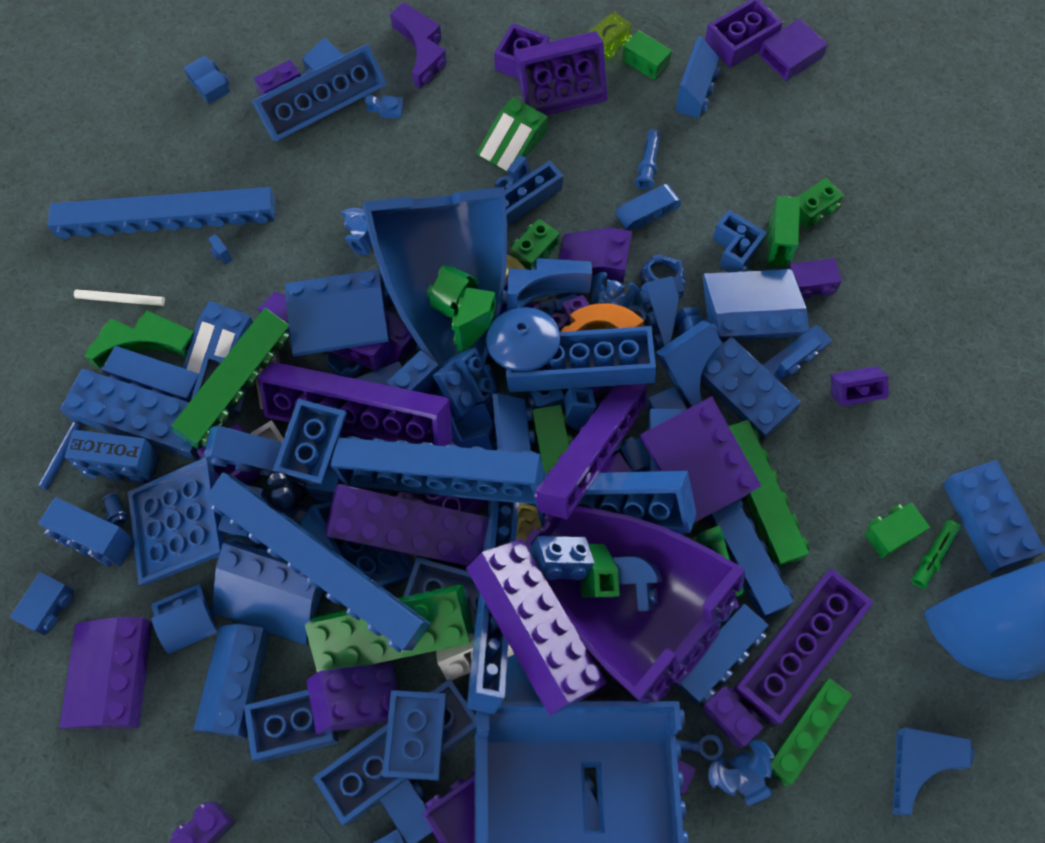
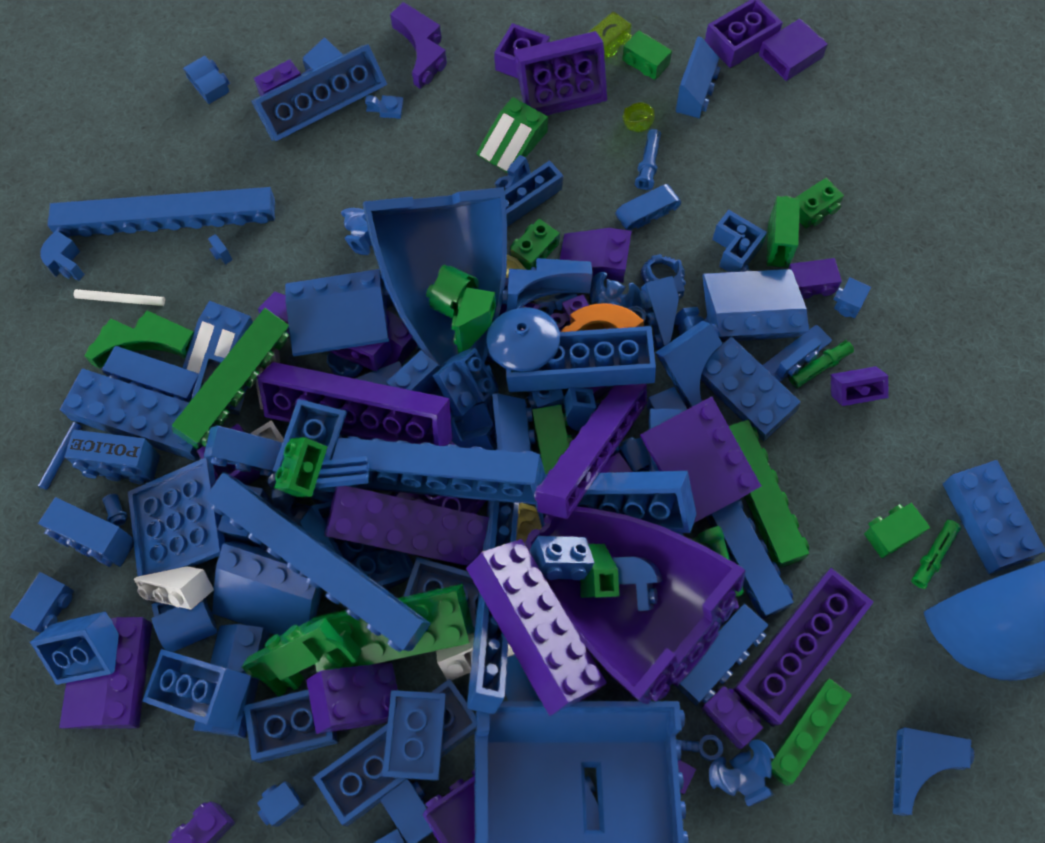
none -> blue slope [30,612,119,685]
none -> blue brick [41,230,85,281]
none -> white slope [134,566,214,609]
none -> blue brick [142,649,251,730]
none -> green bracket [241,618,362,697]
none -> blue brick [257,782,305,827]
none -> green brick [274,437,327,497]
none -> blue tile [315,456,369,488]
none -> clear neon green hair [622,102,655,132]
none -> green pin [788,340,854,389]
none -> blue brick [833,278,871,318]

